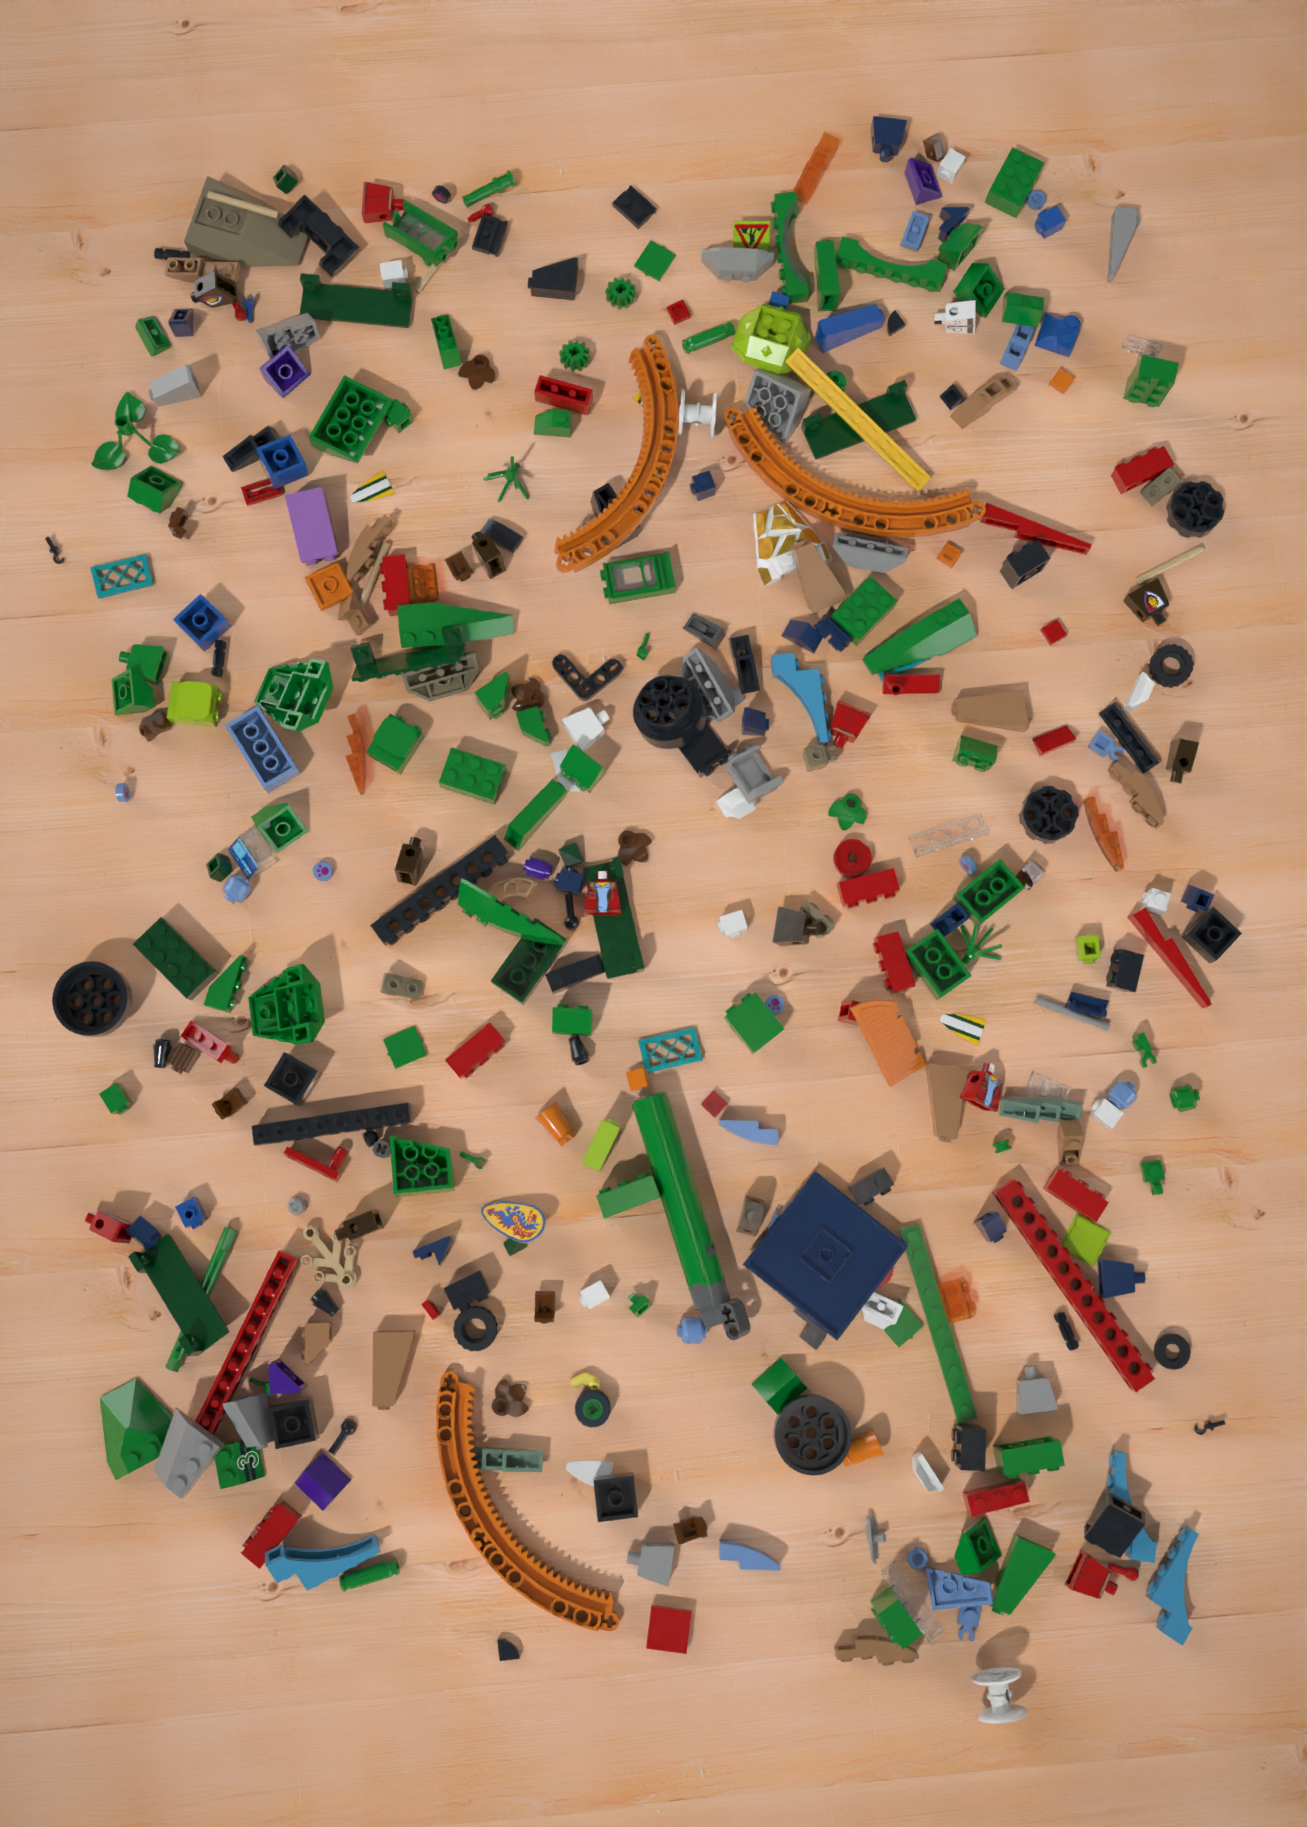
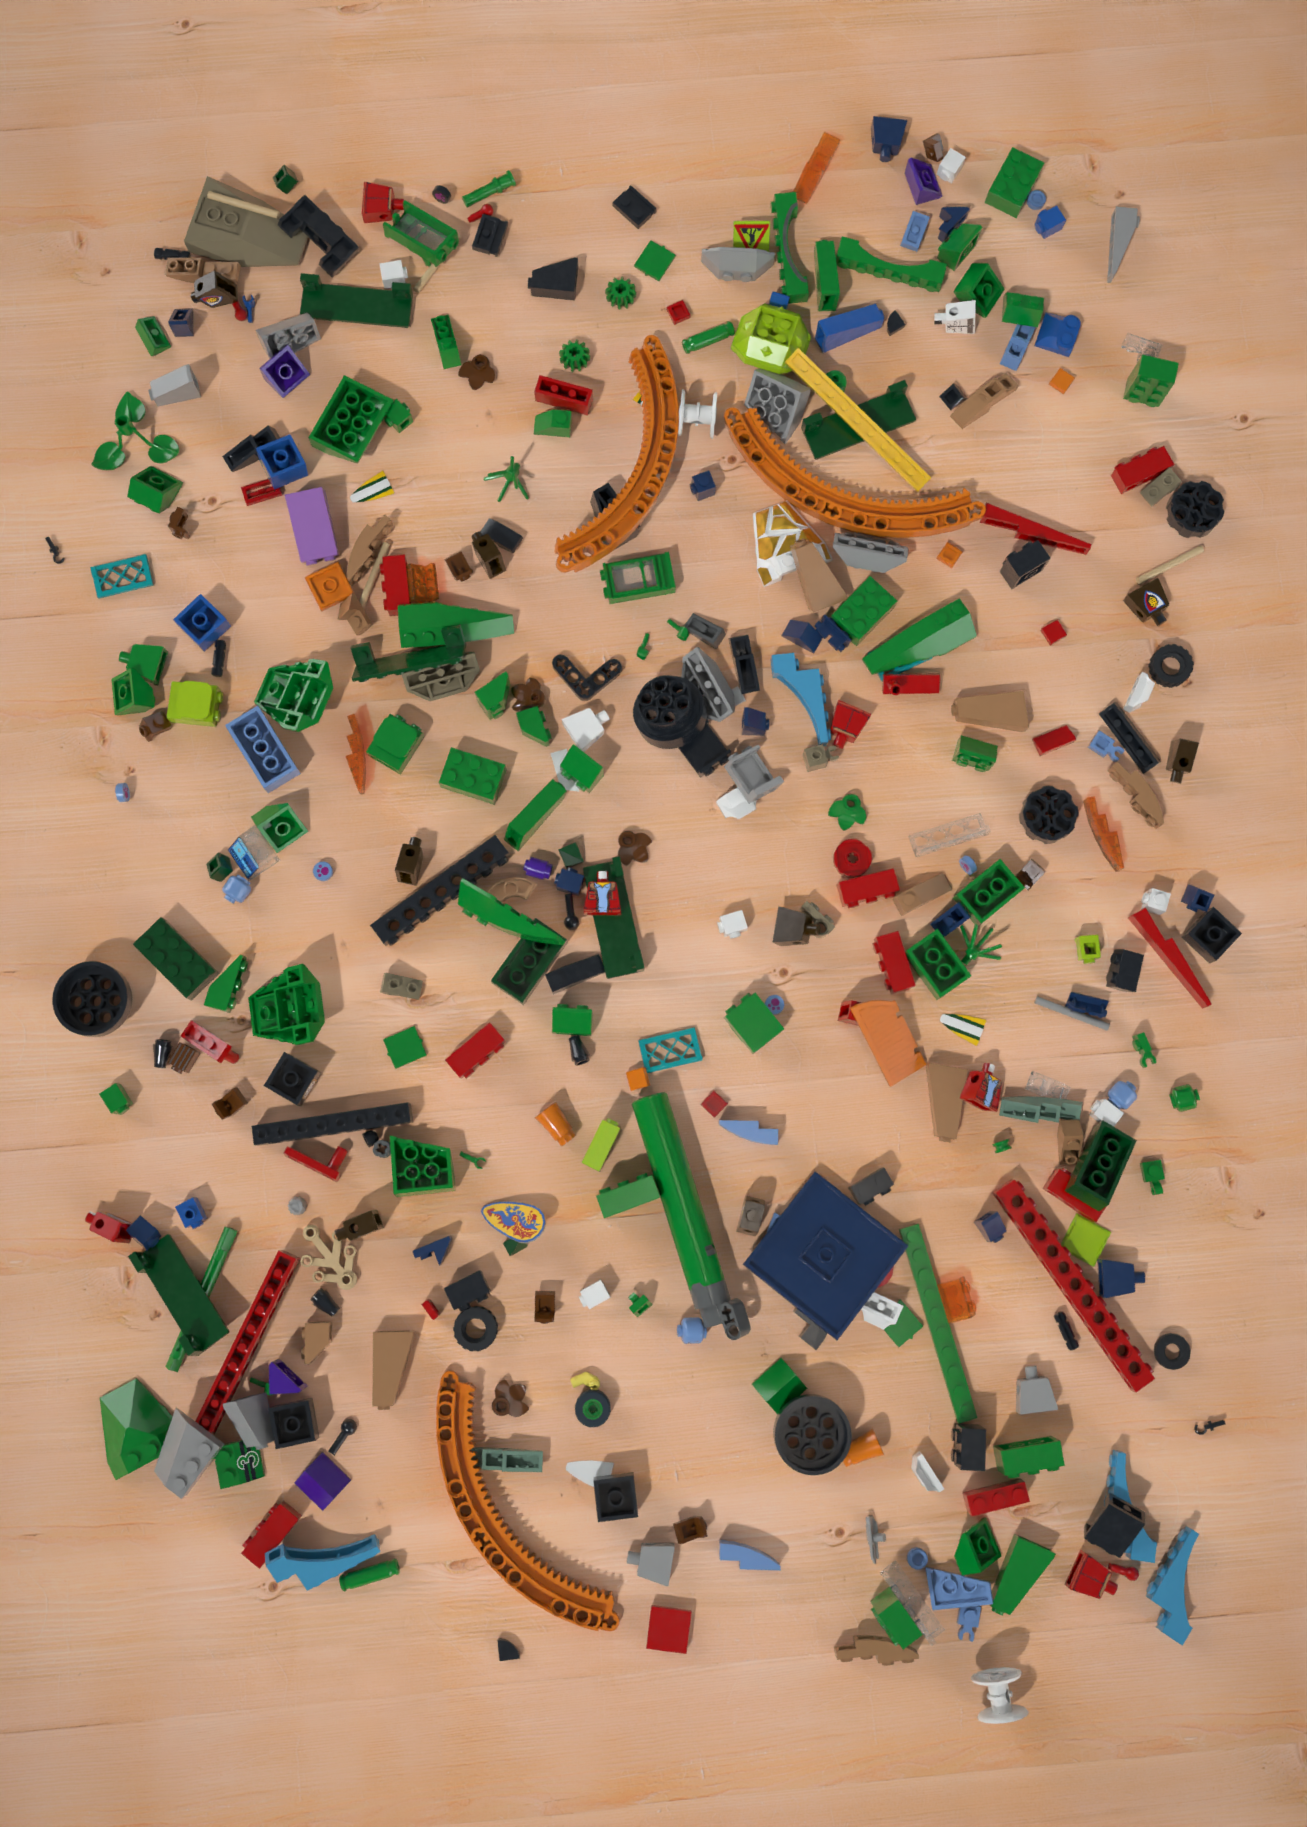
none -> green hand [667,619,689,641]
none -> medium nougat slope [892,873,952,916]
none -> dark green brick [1065,1120,1137,1211]

